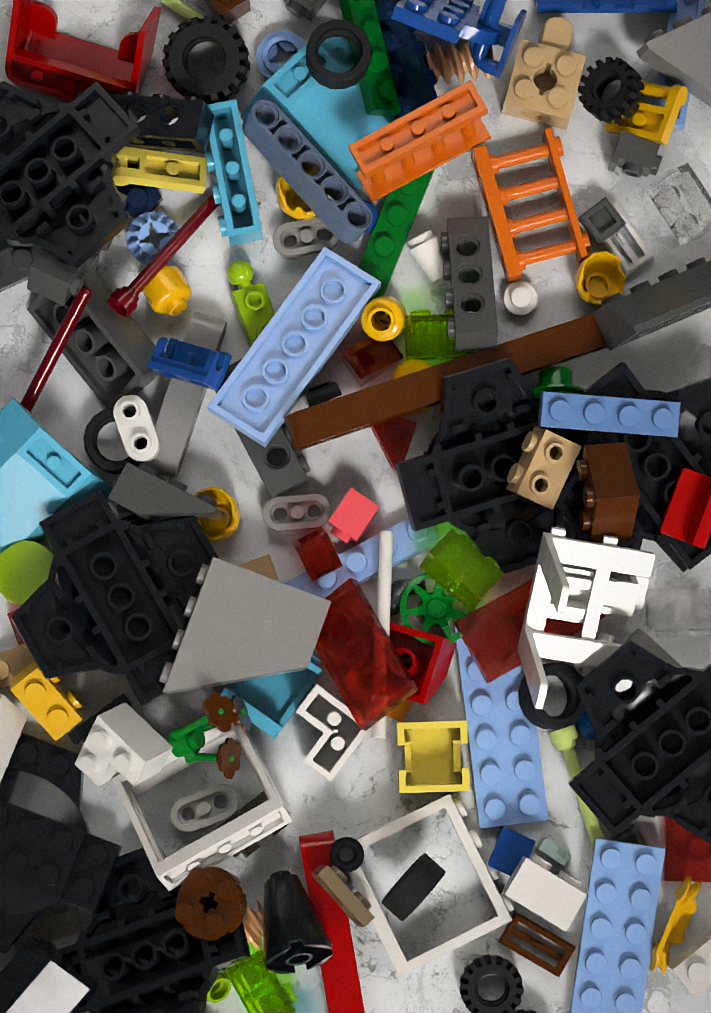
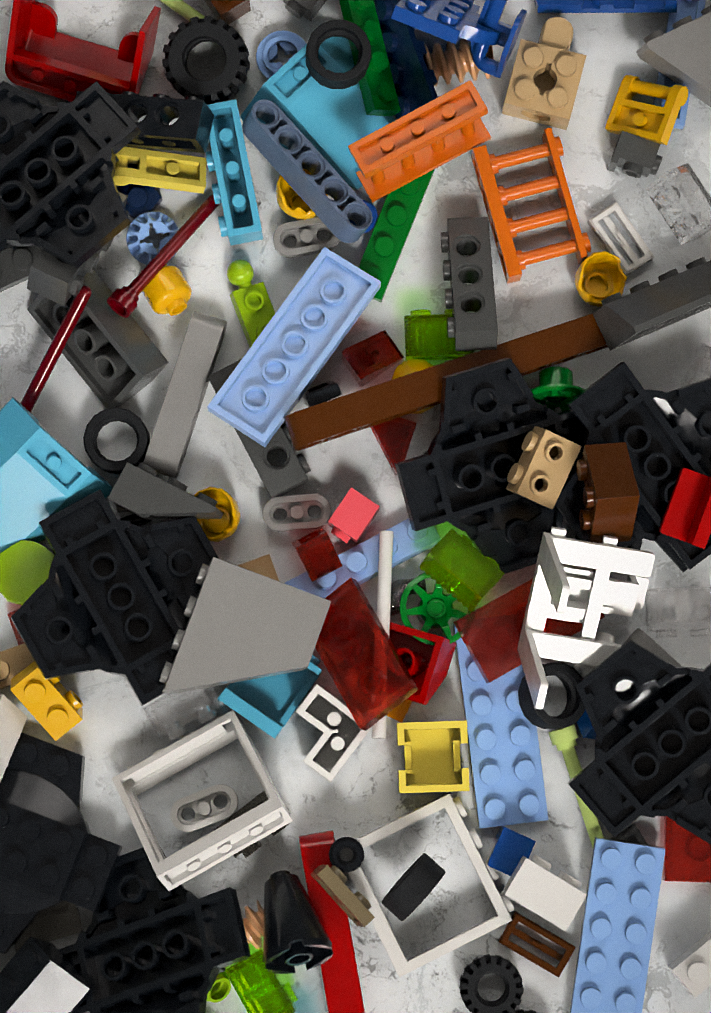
black tile [67,693,134,745] -> none
white brick [75,702,173,787] -> none
white plate [113,395,160,463] -> none
blue hinge [147,336,232,391] -> none
plant [168,692,251,779] -> none
reddish brown plate [175,867,247,941] -> none
yellow head [361,295,407,342] -> none
white cone [407,230,444,283] -> none
white plate [503,282,538,316] -> none
light aqua tile [536,837,571,867] -> none
medium blue plate [538,391,681,437] -> none
black tyre [578,57,645,124] -> none
dark grey tile [578,197,626,246] -> none
yellow piece [649,876,702,974] -> none

